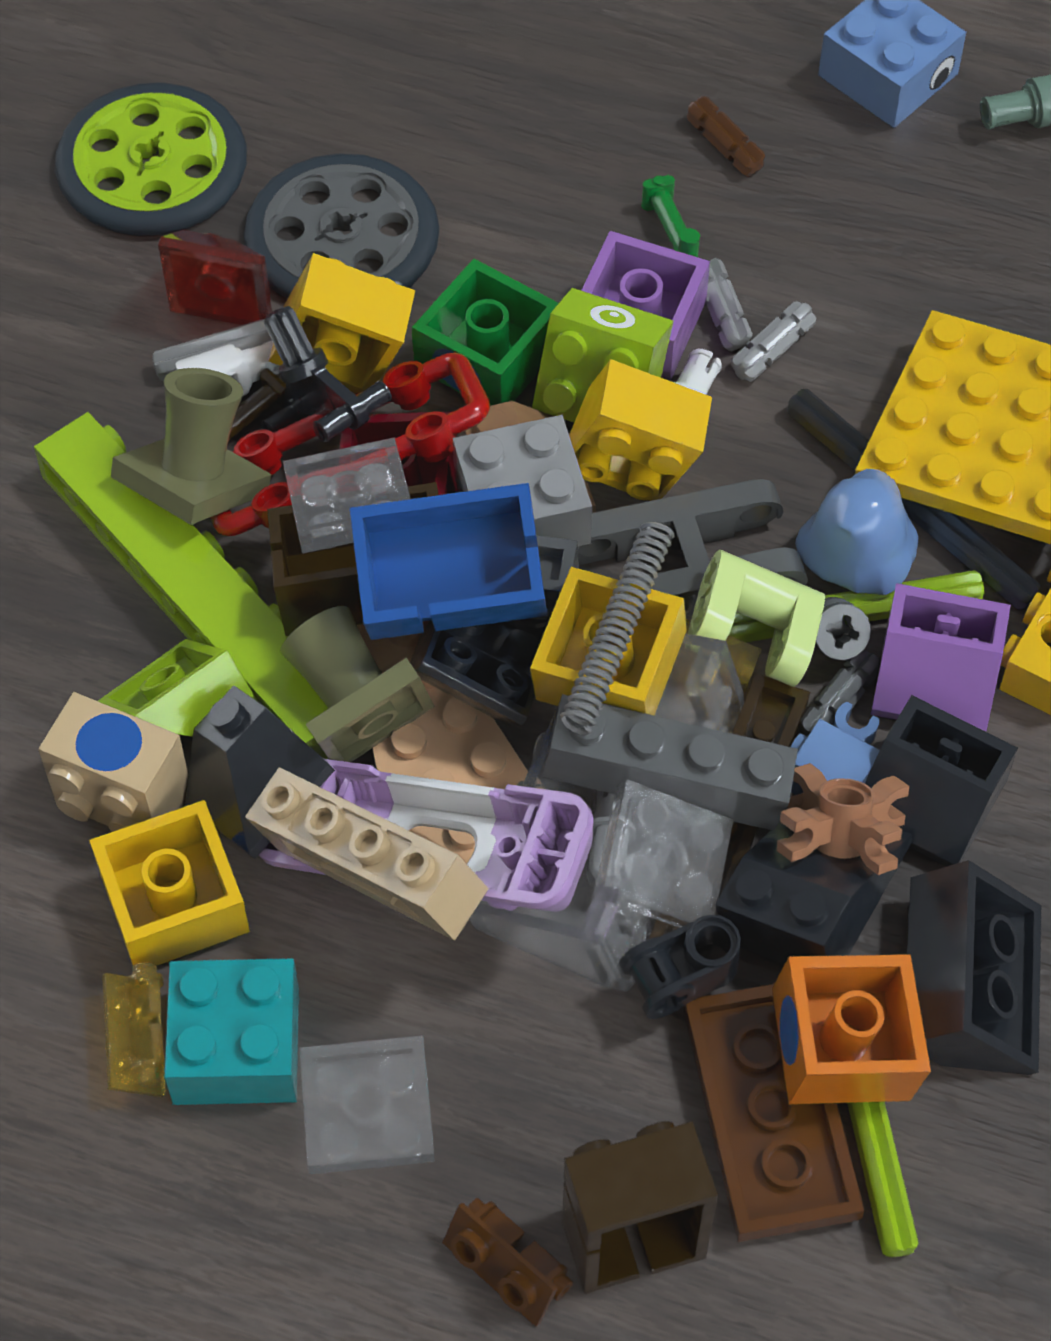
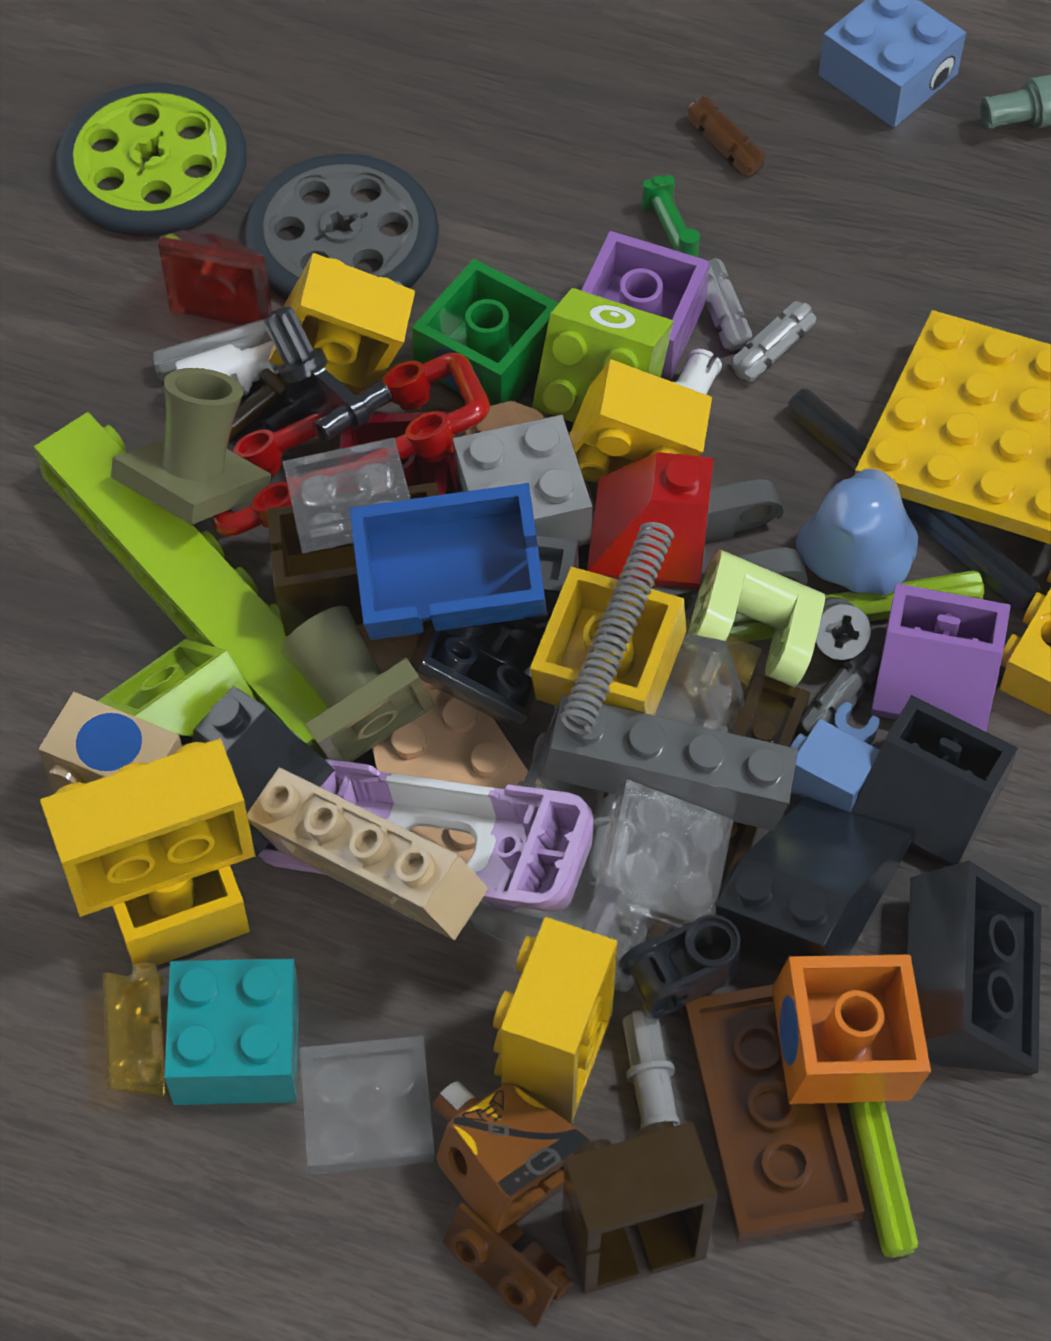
nougat pin [777,763,909,875] -> none
none -> yellow brick [40,738,255,917]
none -> dark orange torso [433,1081,591,1234]
none -> yellow brick [493,917,618,1124]
none -> red slope [587,452,714,590]
none -> light grey axle [623,1010,680,1129]

